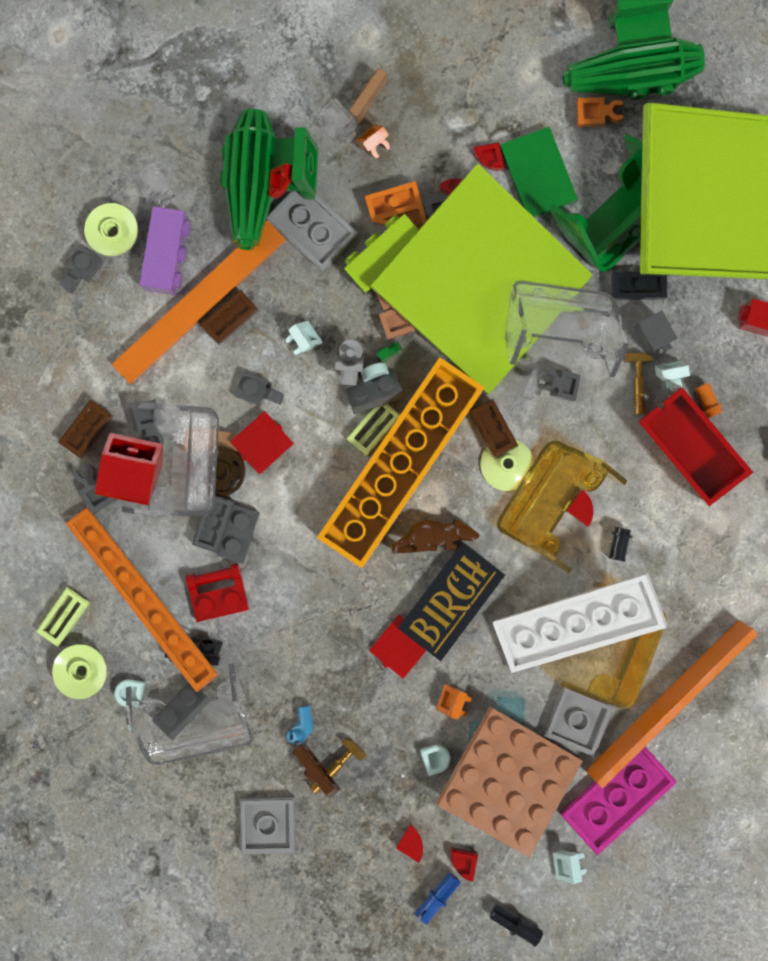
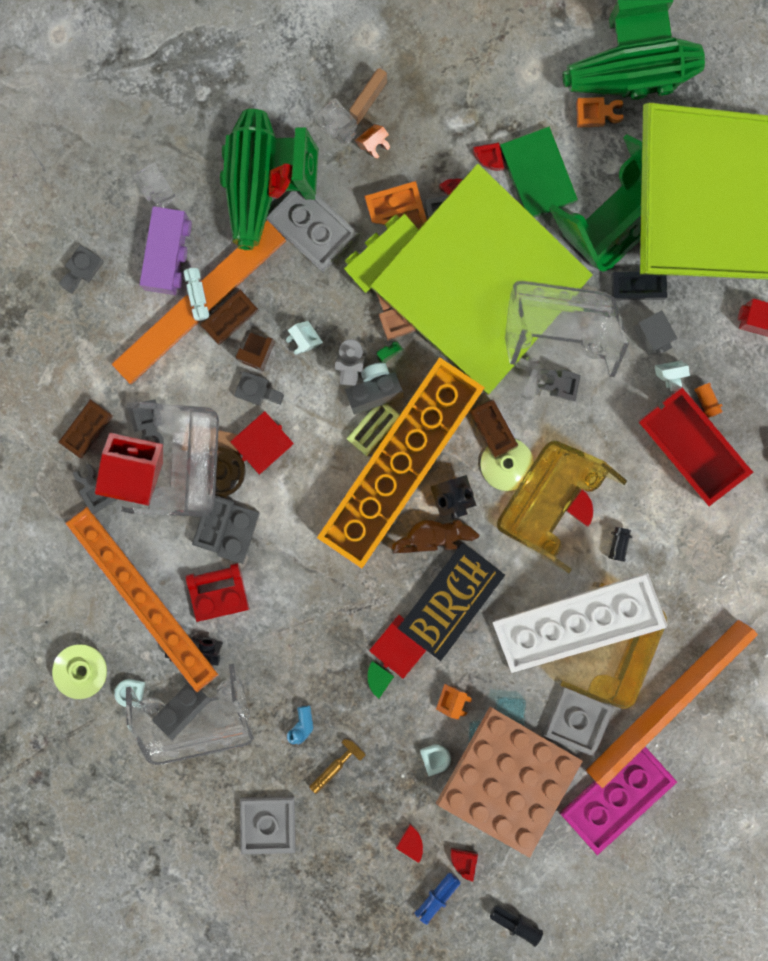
yellowish green tile [36,587,91,647] -> none
yellowish green dish [84,203,138,256] -> none
reddish brown plate [293,746,340,796] -> none
light aqua tile [553,850,587,884] -> none
pearl gold piece [625,353,652,415] -> none
none -> light aqua axle [183,268,209,321]
none -> reddish brown panel [236,333,275,372]
none -> green tile [367,660,394,699]
none -> black brick [431,475,477,519]

